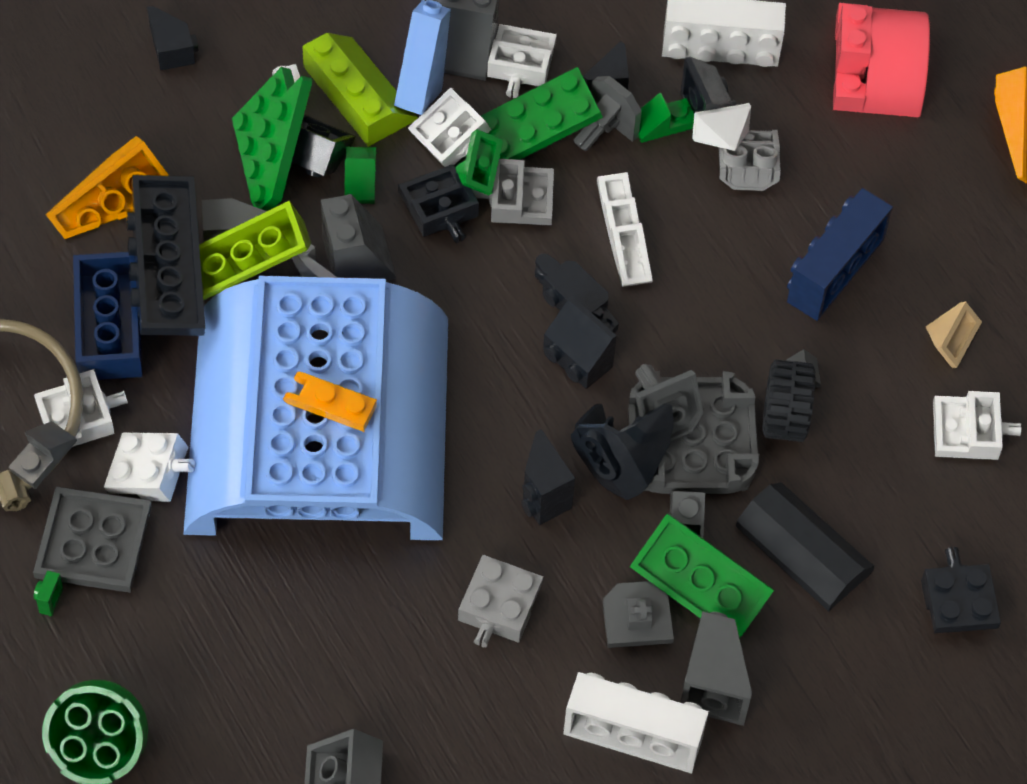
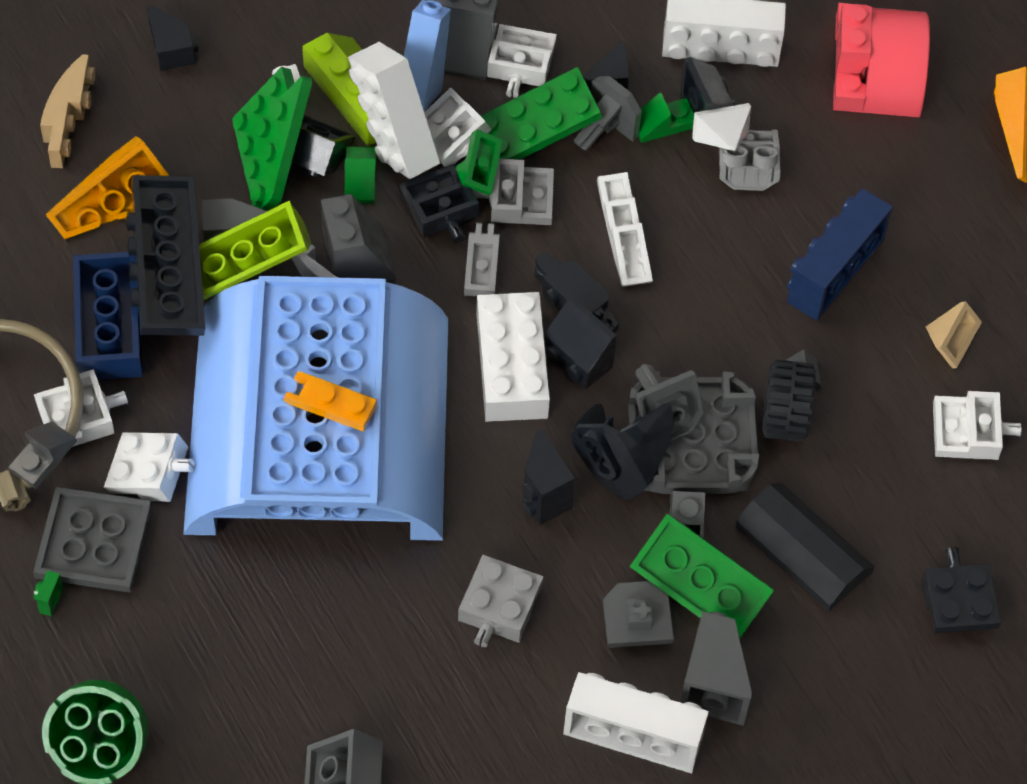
none -> tan slope [40,54,95,168]
none -> white brick [348,42,440,179]
none -> light grey hinge [464,222,500,296]
none -> white brick [476,292,550,422]

